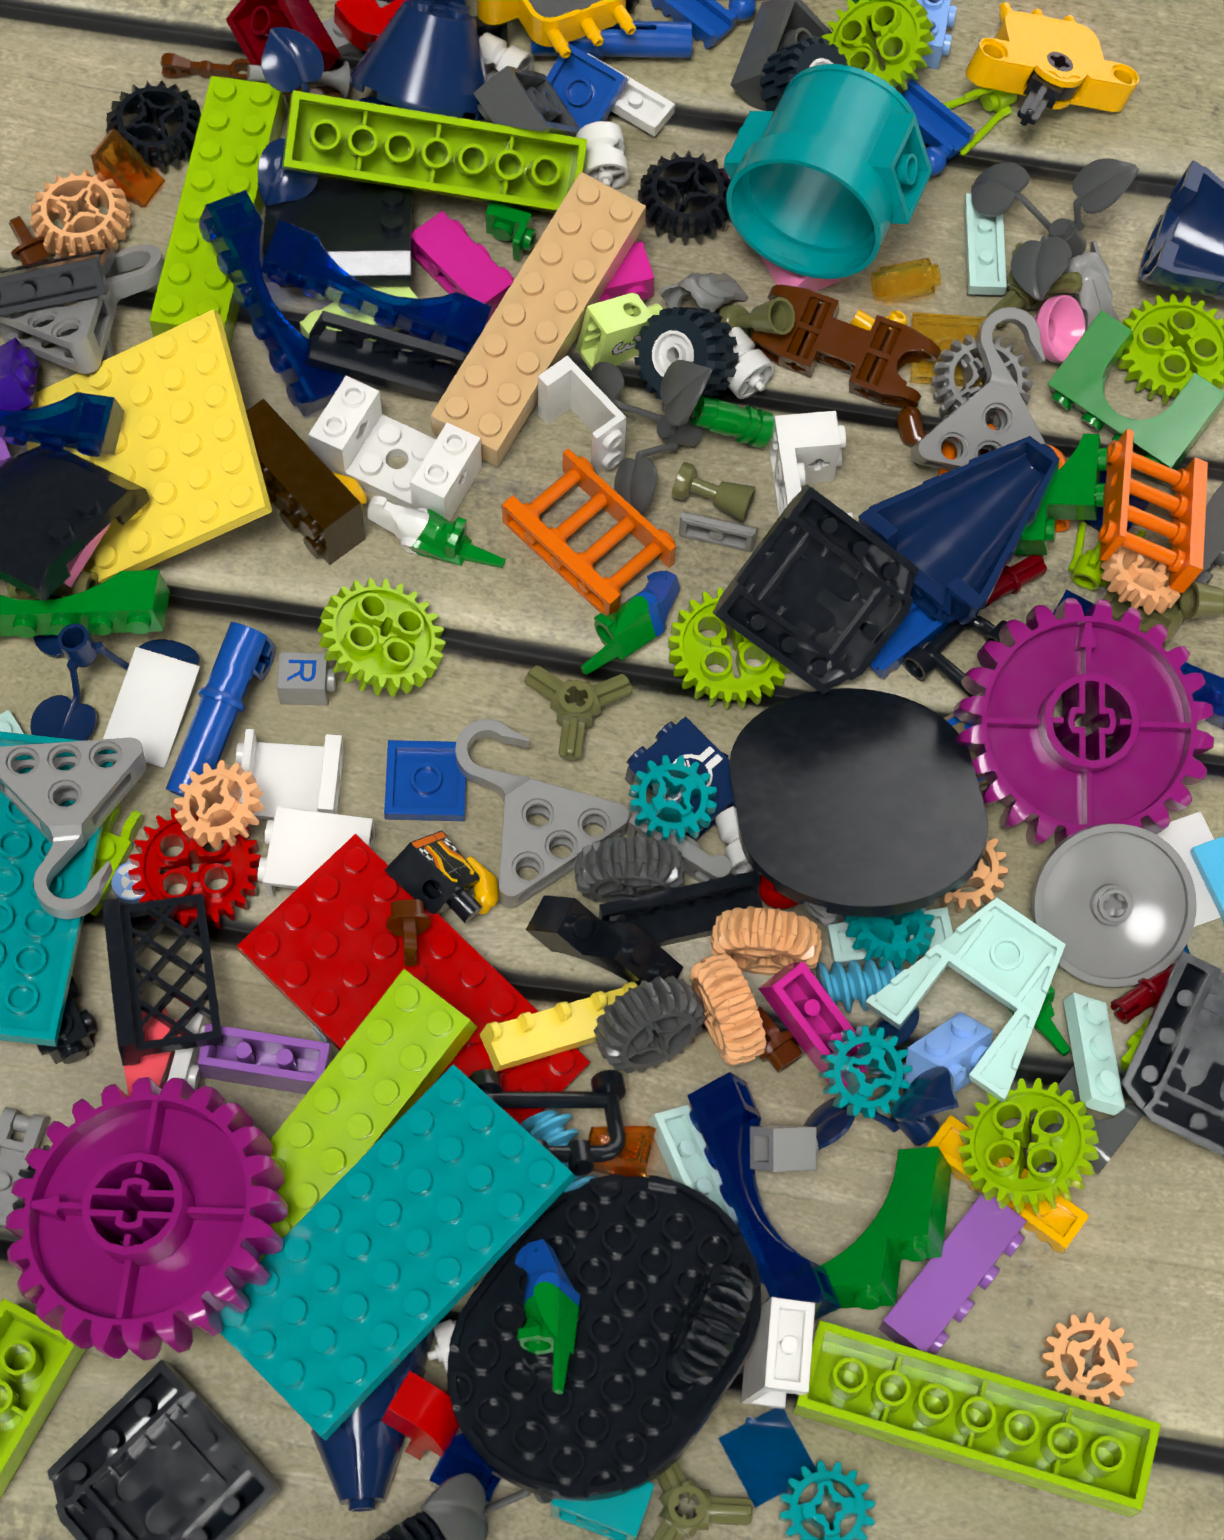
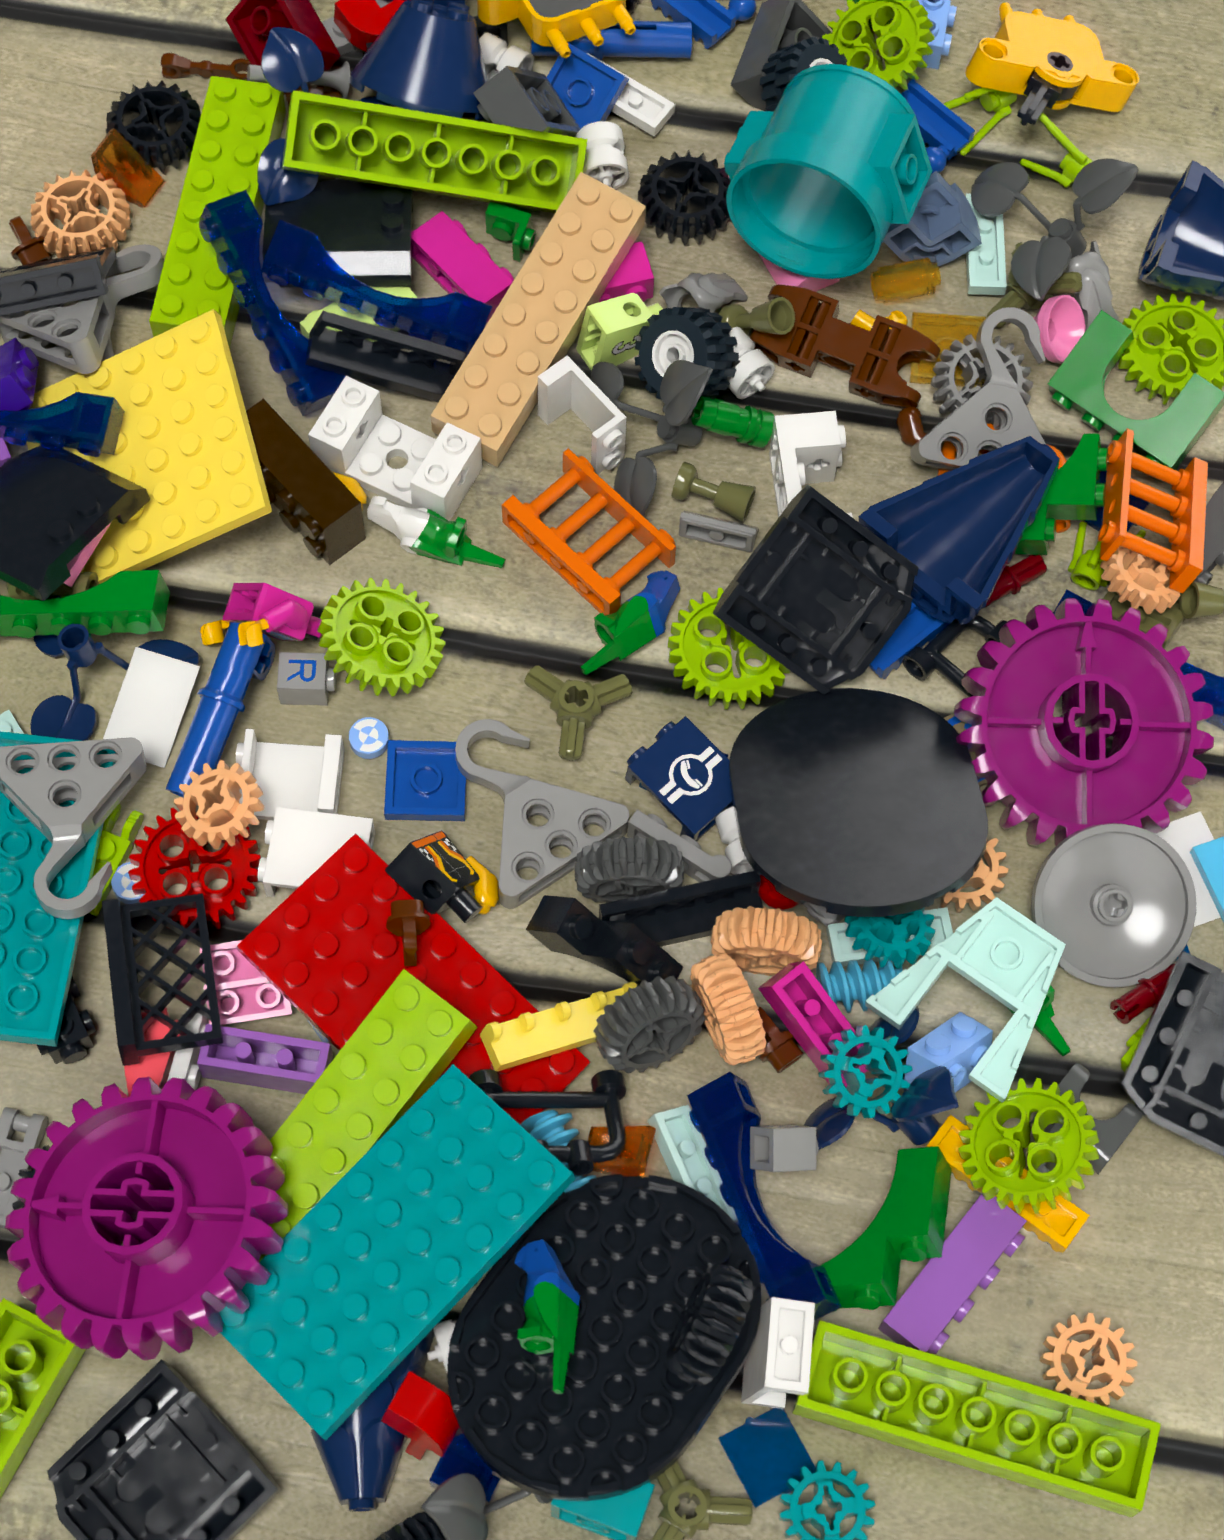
teal gear [628,755,717,844] -> none
light aqua plate [1063,992,1125,1116] -> none
none -> dark pink torso [200,583,322,647]
none -> bright pink slope [200,940,293,1026]
none -> light blue tile [349,717,389,759]
none -> sand blue brick [883,171,982,267]
none -> lime plant [1020,113,1093,188]

